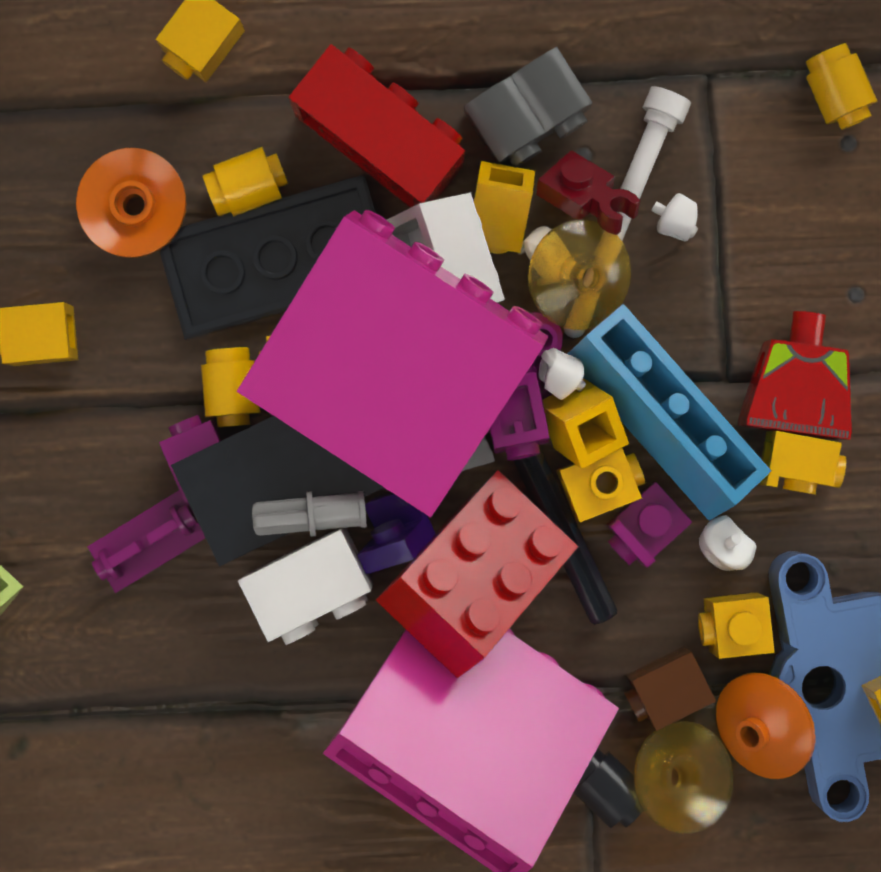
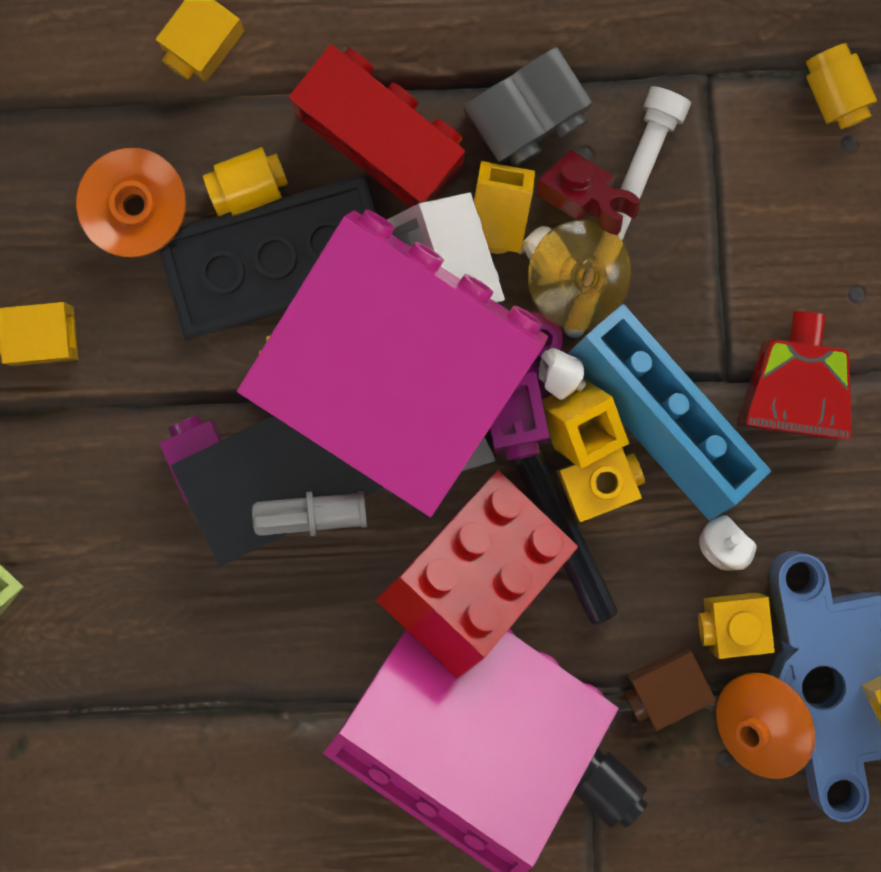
magenta hinge [87,491,205,593] -> none
yellow brick [201,347,260,427] -> none
white brick [238,528,374,645] -> none
dark purple bracket [357,492,436,574] -> none
magenta bracket [606,481,692,568] -> none
clear yellow dish [634,721,734,833] -> none
white piece [651,193,698,242] -> none
yellow brick [758,431,846,495] -> none

